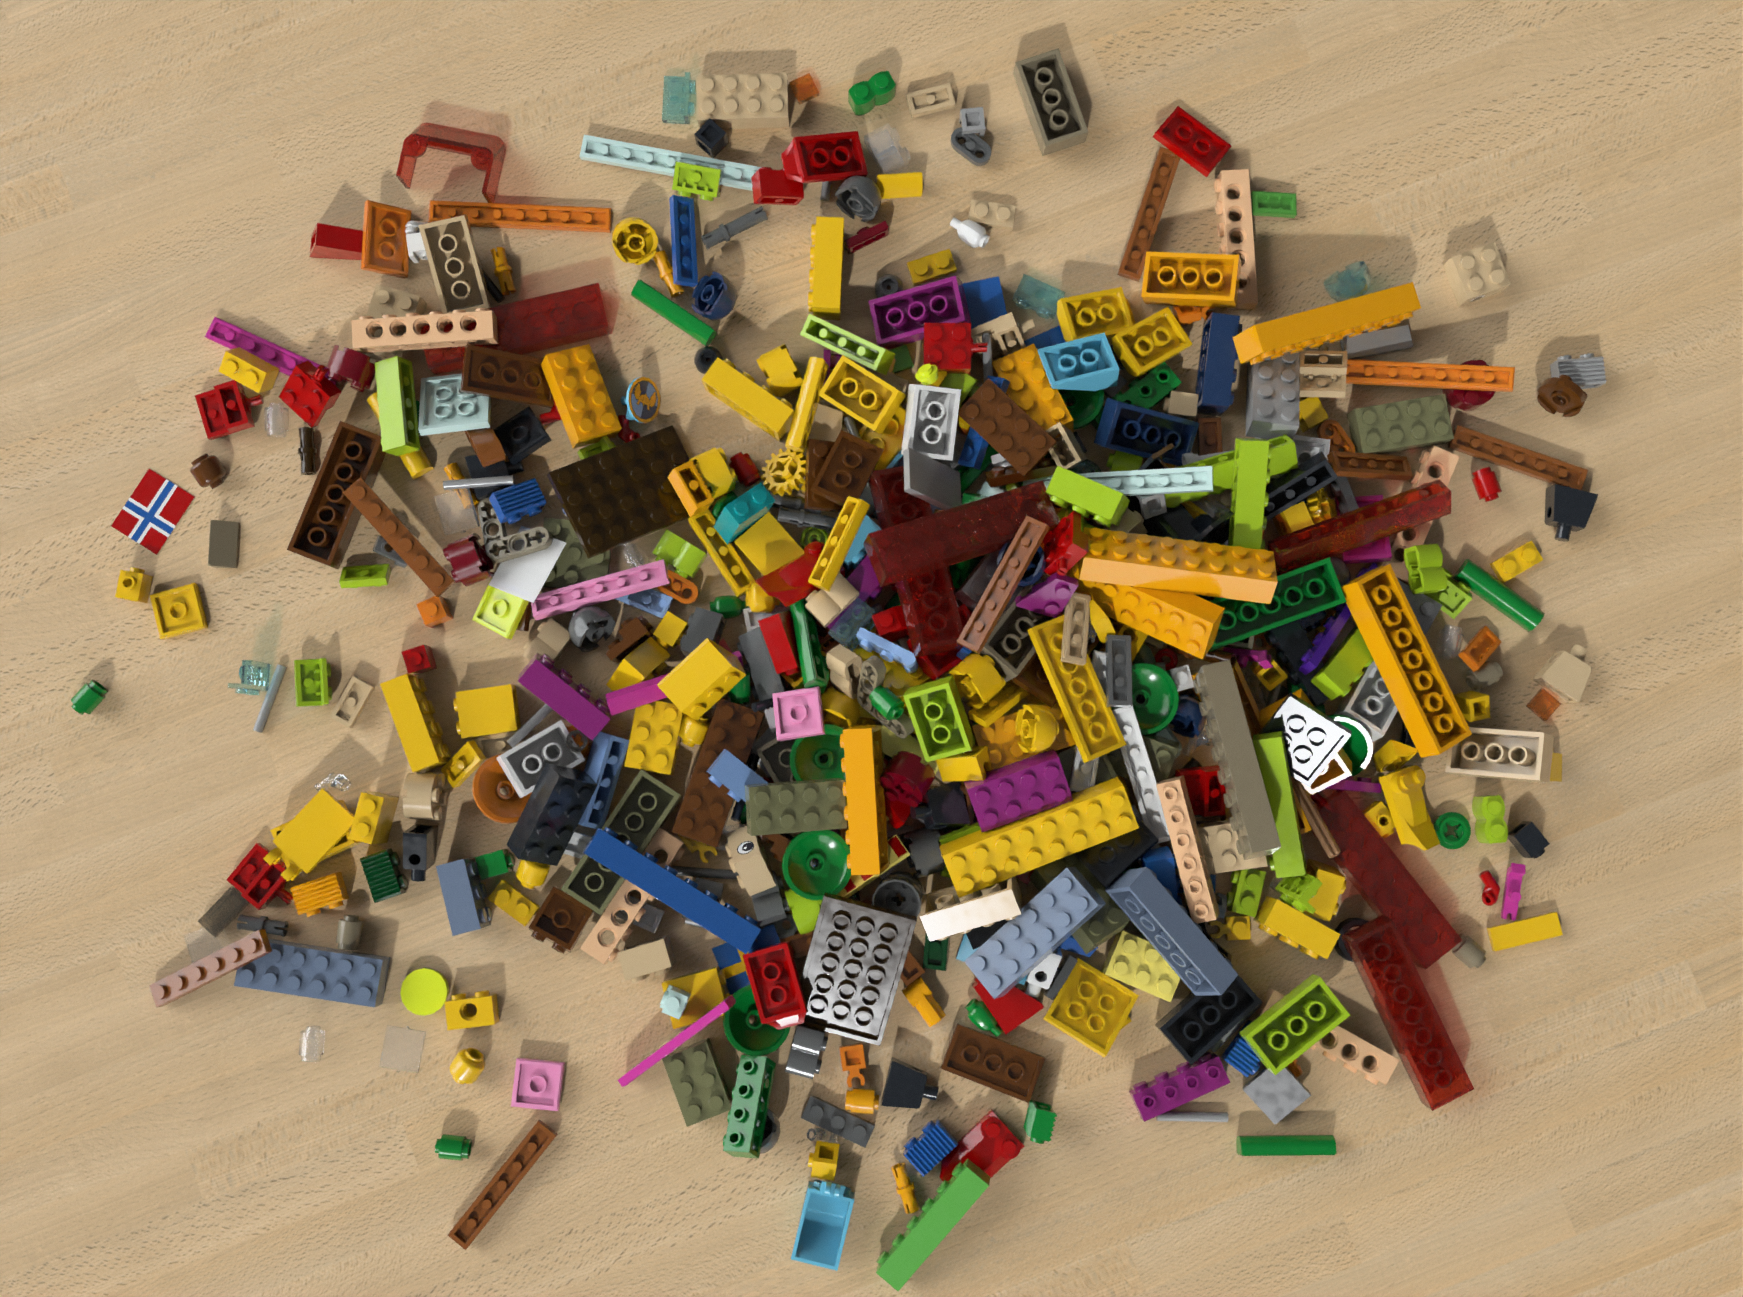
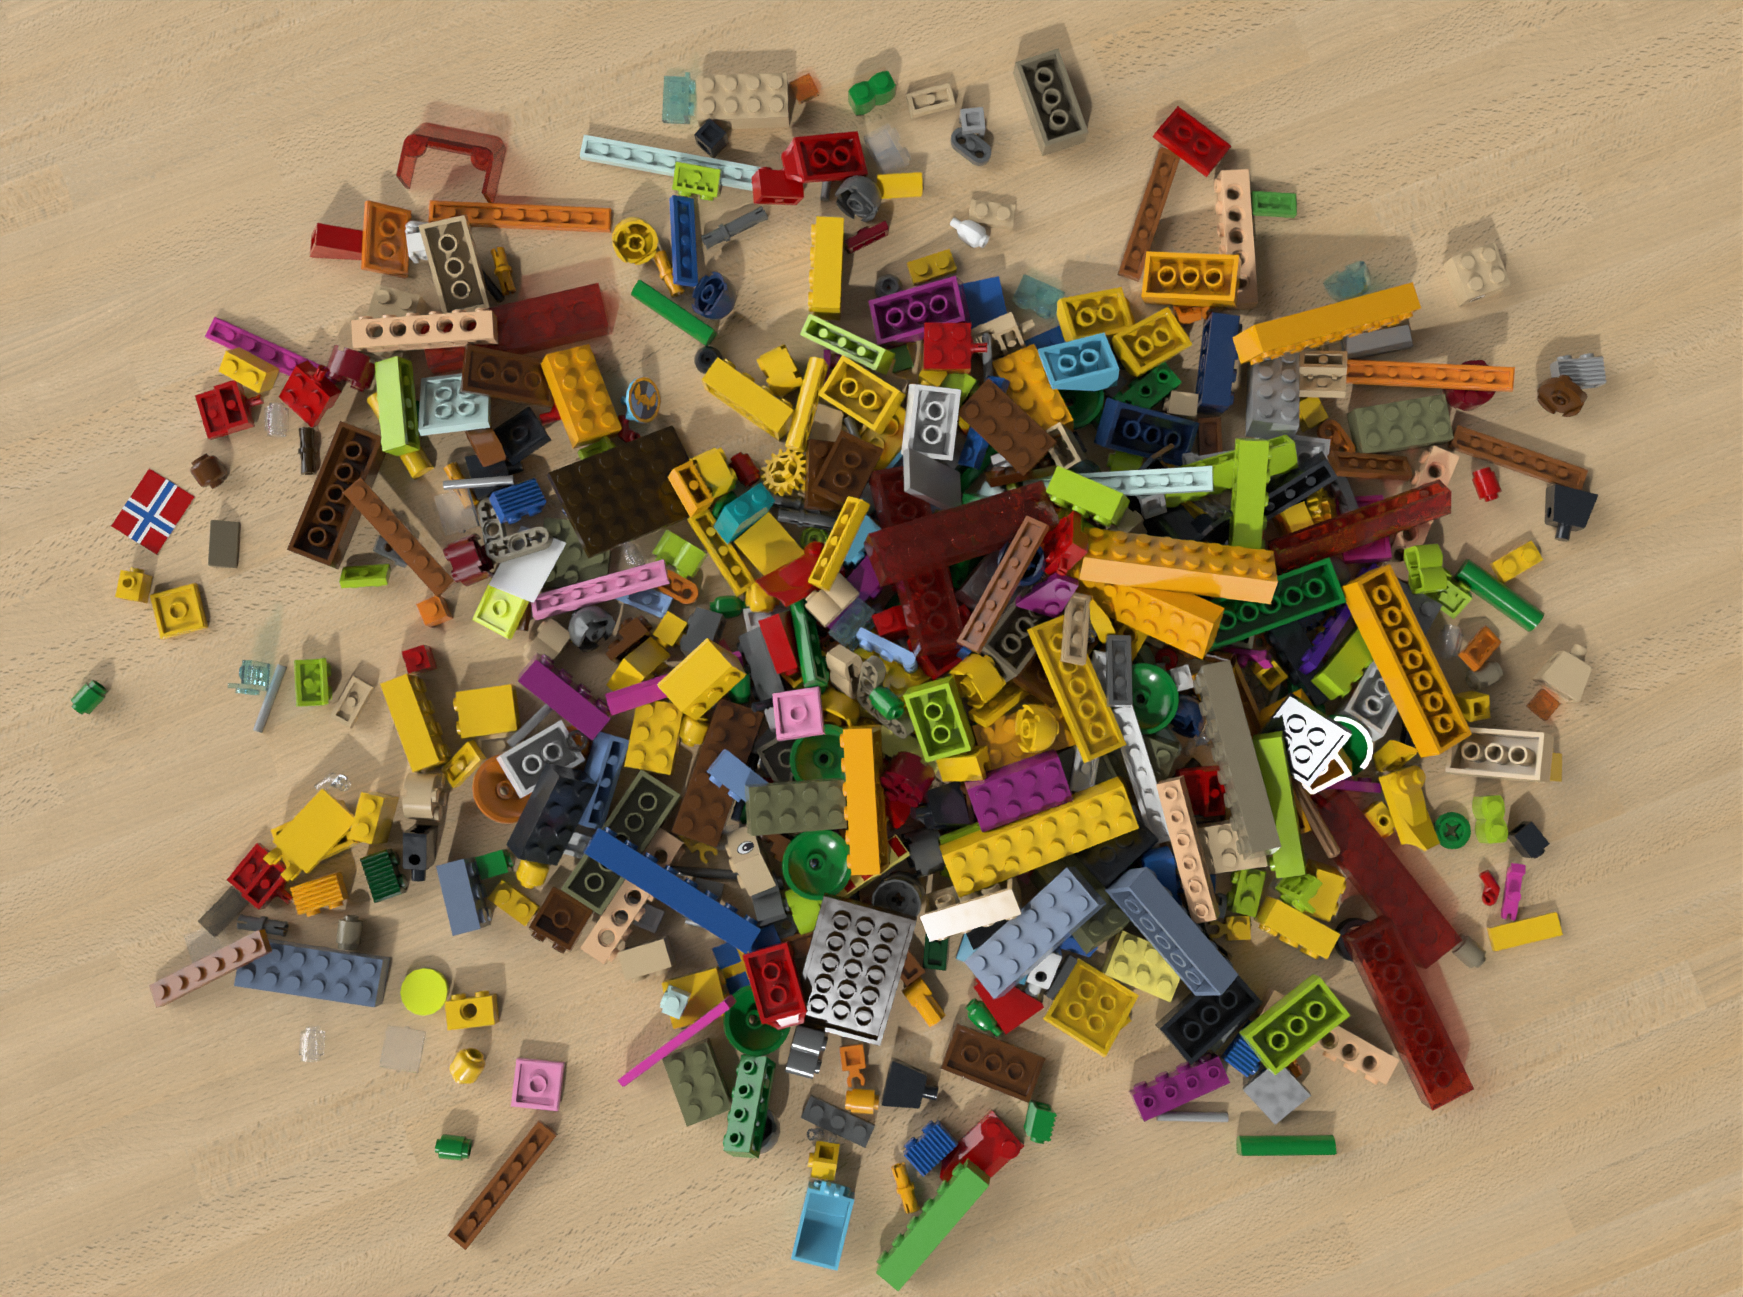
neon yellow plate [915,364,939,385] -> none

